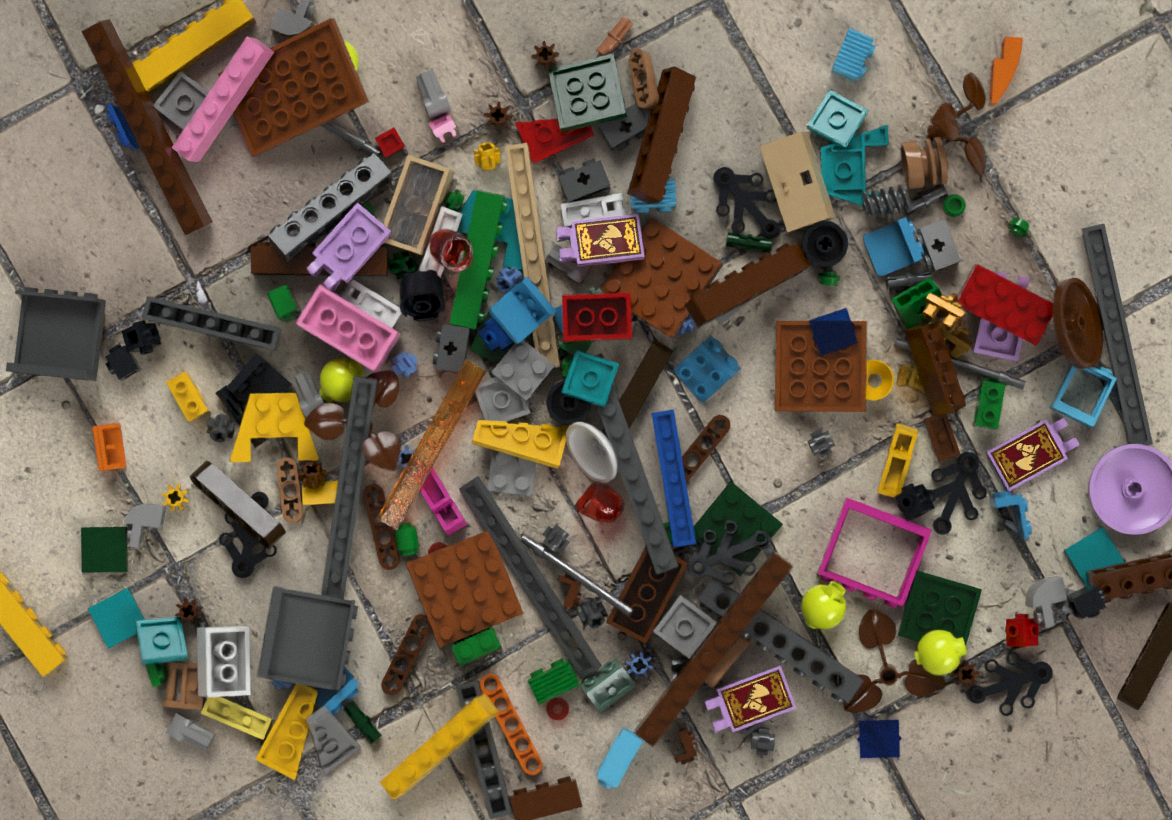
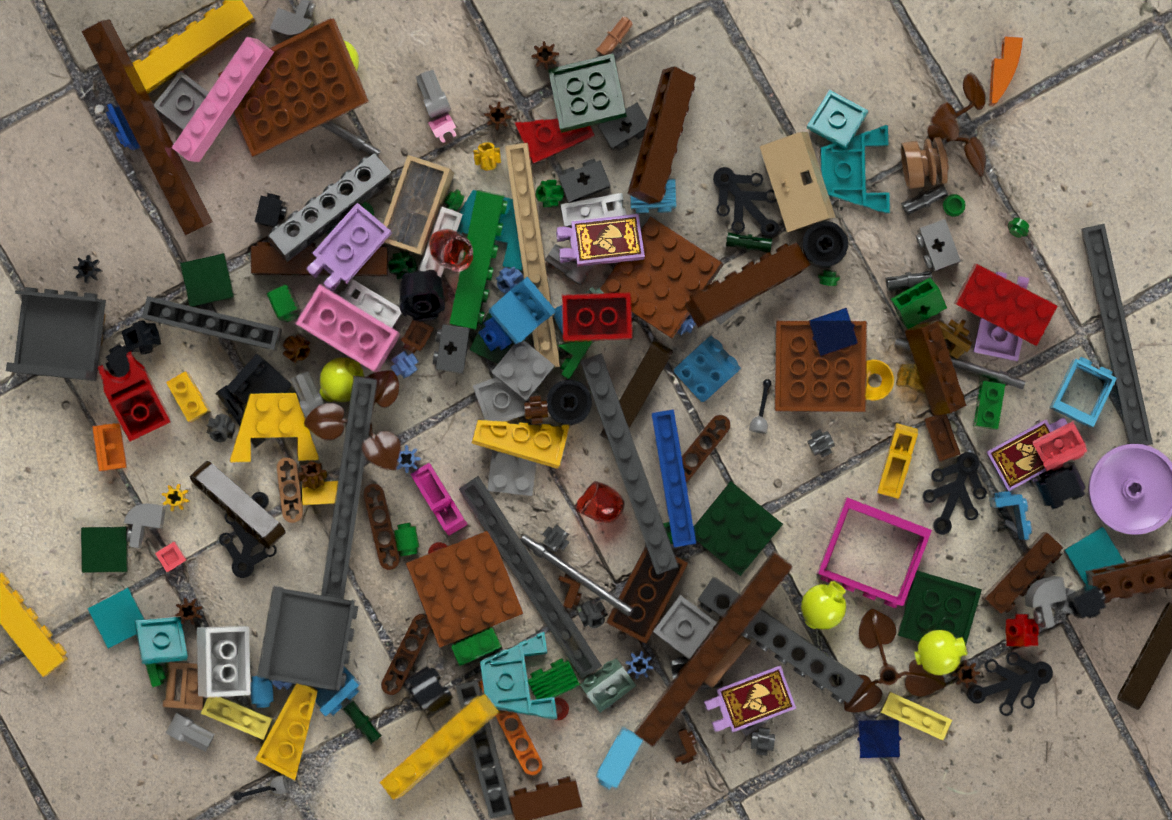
light grey wing [306,706,361,774] -> none
red plate [375,127,406,158] -> none
clear orange tile [377,360,486,530] -> none
teal tile [562,350,619,408] -> none
white dish [566,422,617,483] -> none
medium nougat beam [628,49,659,111] -> none
black plant [687,521,770,585] -> none
medium azure brick [831,28,876,82] -> none
dark grey piece [862,184,911,220] -> none
dark azure bracket [863,217,924,276] -> none
black brick [895,483,935,521] -> none
pearl gold hips [923,293,965,333] -> none
reddish brown dish [1052,278,1103,369] -> none
none -> black gear [73,255,103,284]
none -> red brick [98,351,171,442]
none -> coral plate [155,541,187,573]
none -> dark green tile [180,253,235,307]
none -> hinge [233,775,288,801]
none -> dark azure brick [250,676,274,708]
none -> black brick [254,193,287,228]
none -> reddish brown gear [282,333,310,363]
none -> reddish brown bracket [400,320,434,354]
none -> black brick [404,666,453,719]
none -> teal wing [480,632,557,720]
none -> reddish brown gear [524,396,548,424]
none -> green gear [536,180,564,207]
none -> hinge [749,379,772,434]
none -> light yellow plate [880,691,952,740]
none -> reddish brown brick [982,532,1063,614]
none -> coral bracket [1032,421,1087,471]
none -> black brick [1033,462,1086,509]

